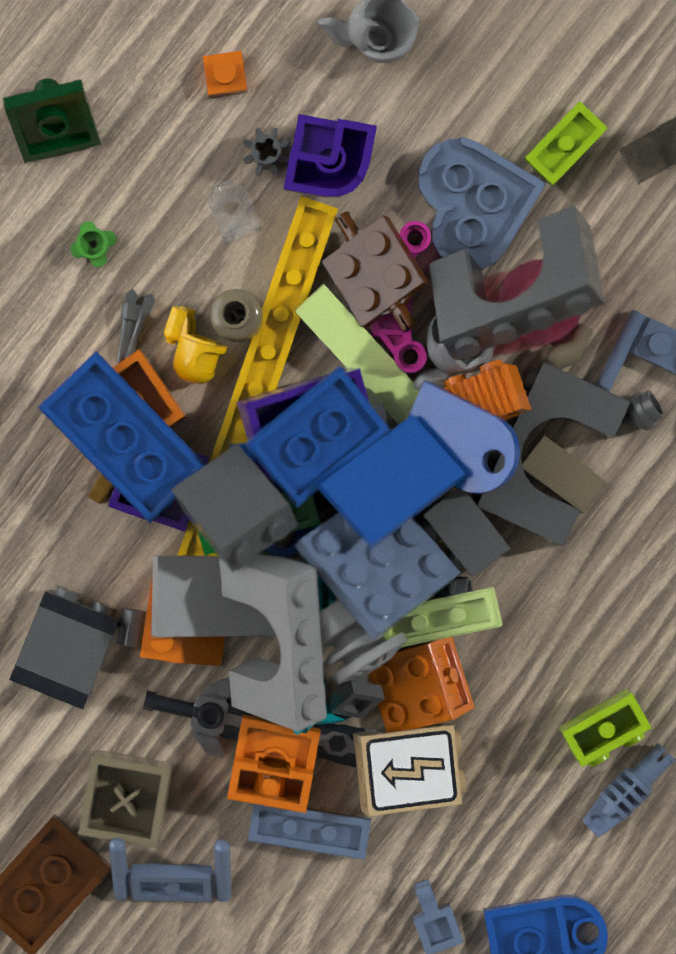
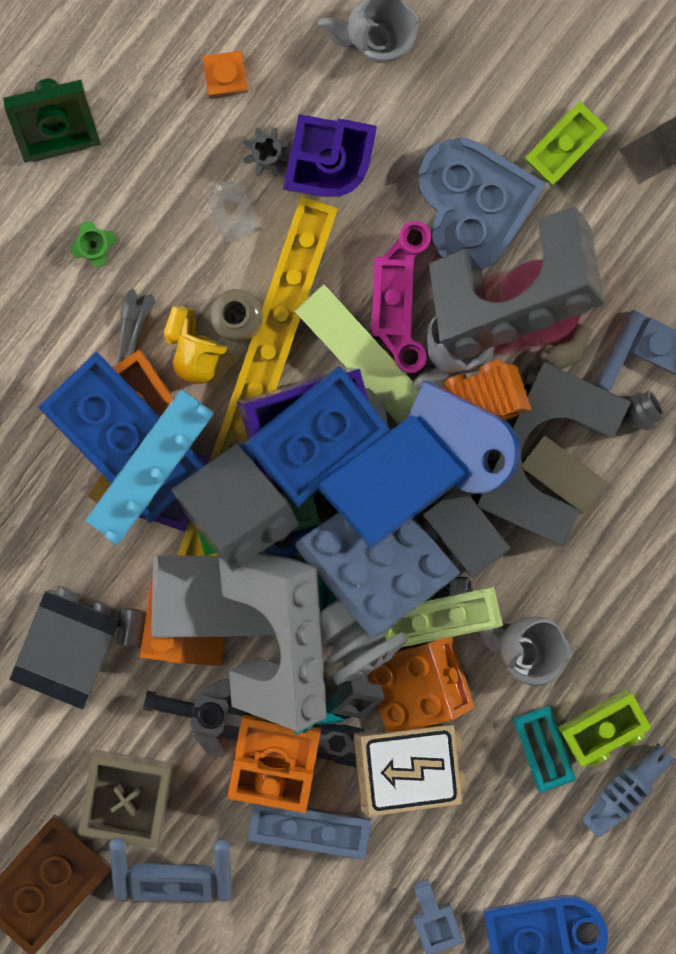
plate [322,211,429,333] -> none
none -> medium azure hinge [85,389,214,545]
none -> light grey hair [478,617,573,686]
none -> teal tile [512,705,576,793]

